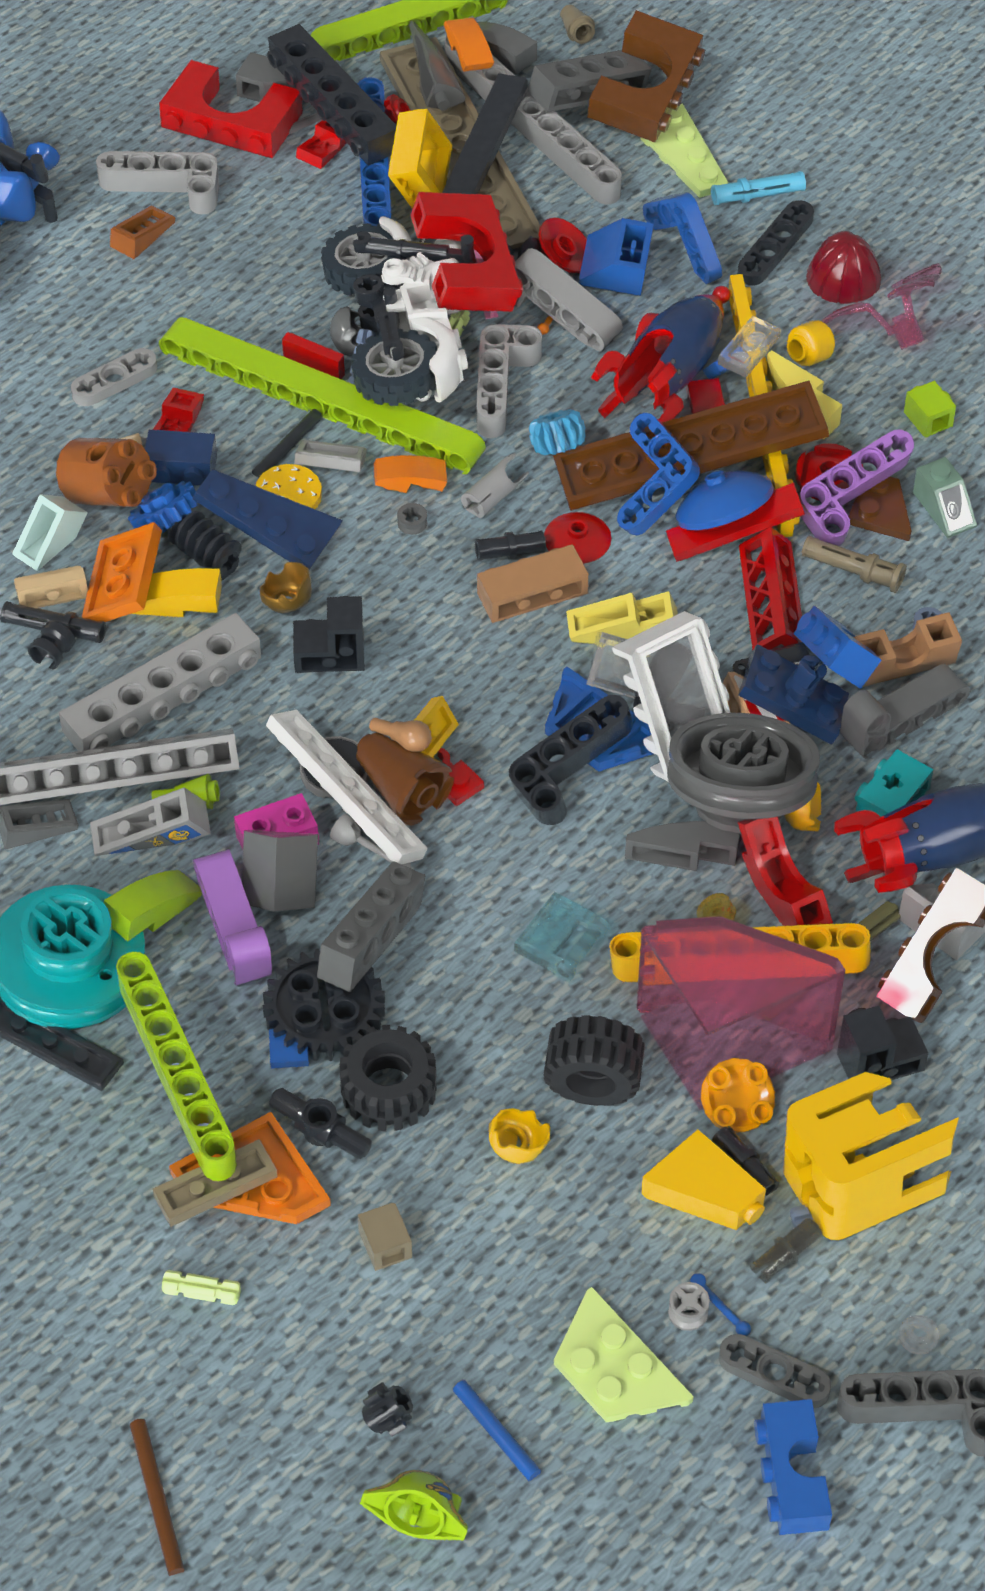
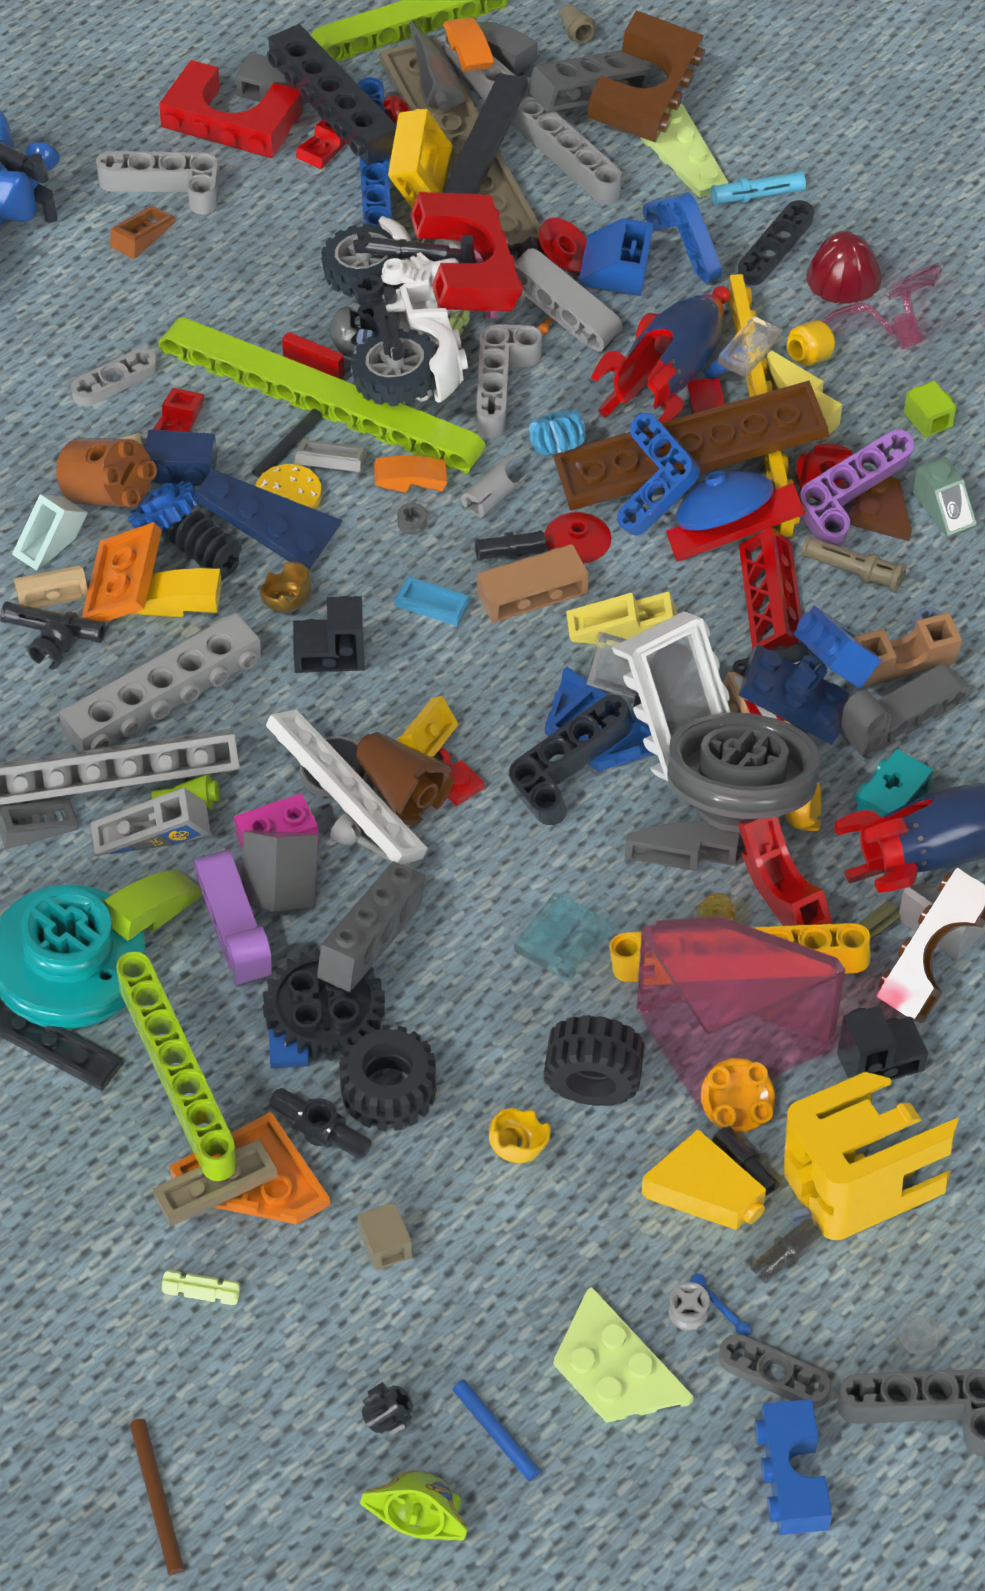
medium nougat piece [369,717,432,752] -> none
none -> dark azure tile [394,576,471,626]

